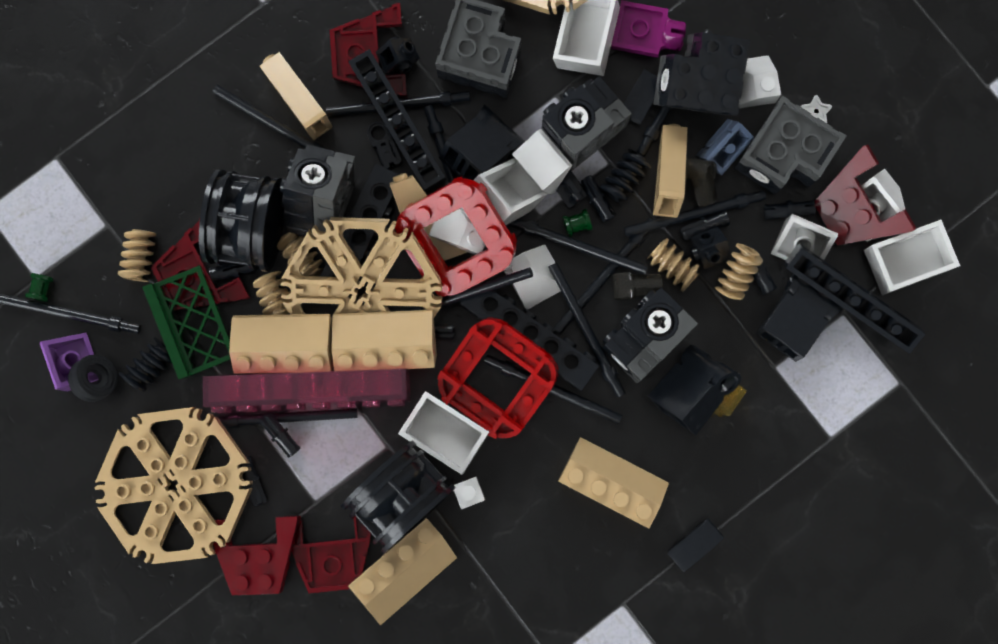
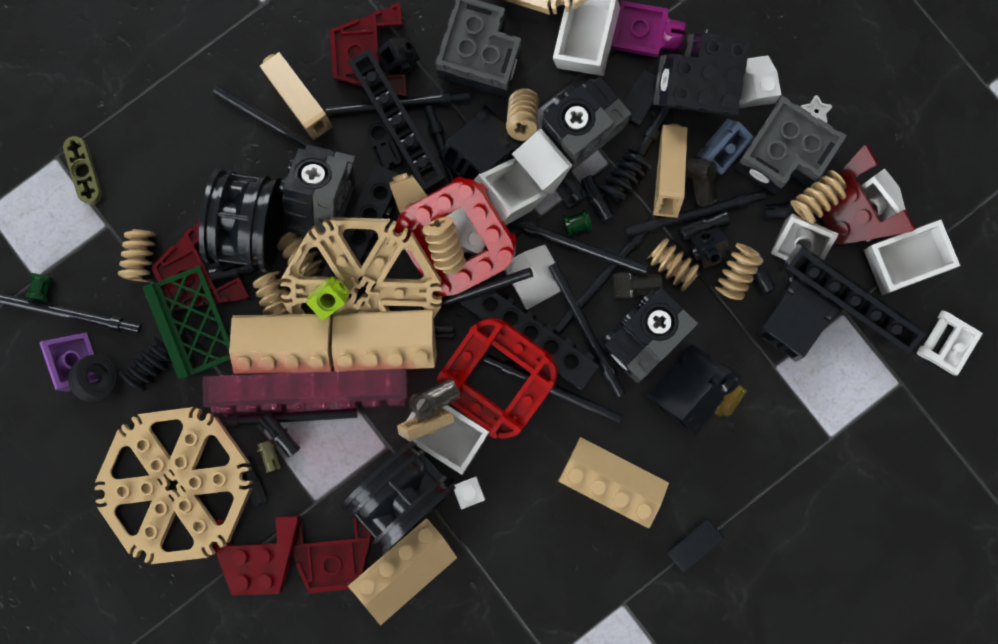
none -> olive beam [63,136,102,205]
none -> olive pin [256,440,281,473]
none -> lime brick [306,276,349,321]
none -> tan plate [397,407,454,441]
none -> clear smoke piece [409,378,461,418]
none -> tan piece [423,217,466,274]
none -> tan piece [506,88,539,141]
none -> tan piece [791,170,846,224]
none -> white plate [916,311,983,376]

